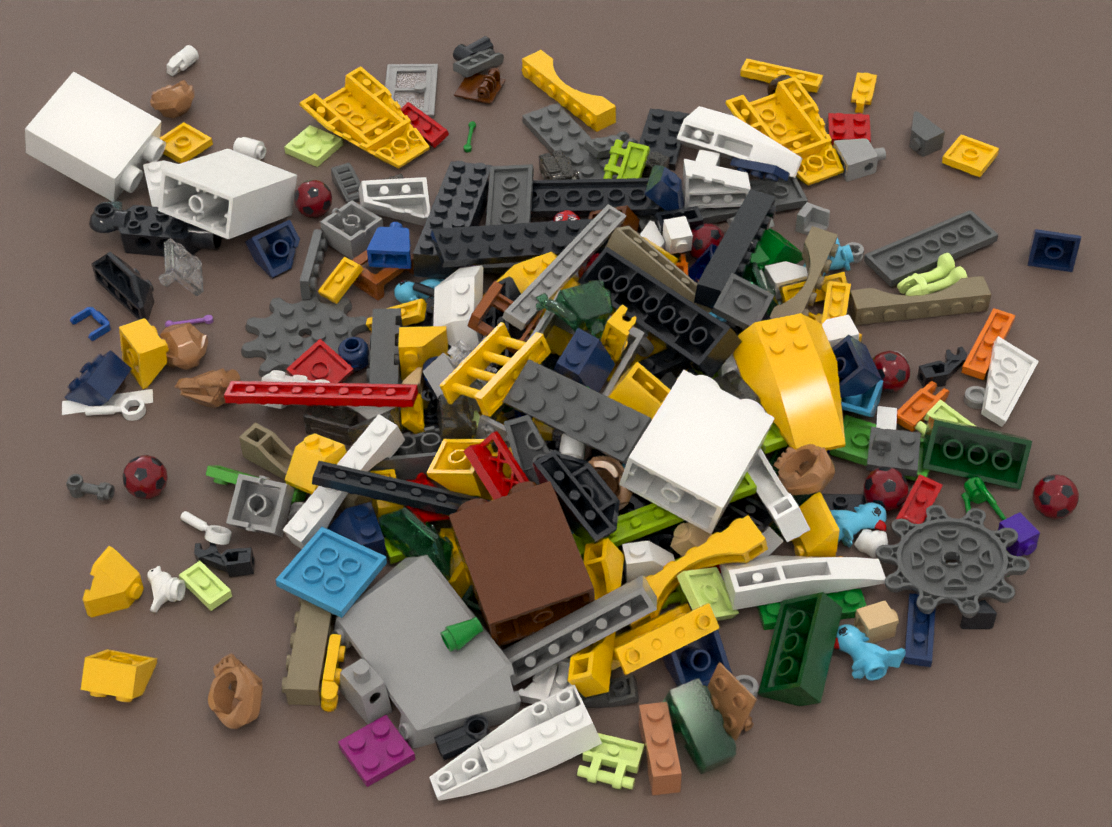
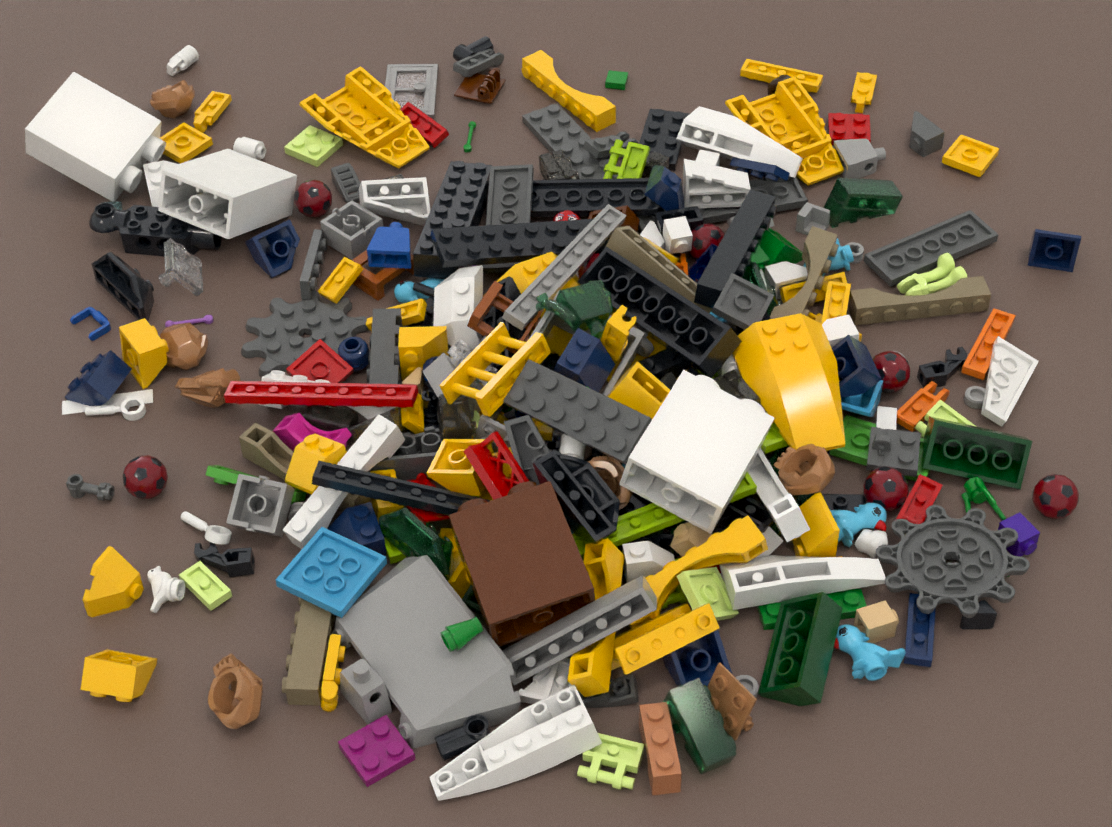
none -> yellow hinge [193,91,232,133]
none -> dark pink arch [272,413,352,451]
none -> green tile [605,70,628,90]
none -> clear green wedge [824,177,903,228]

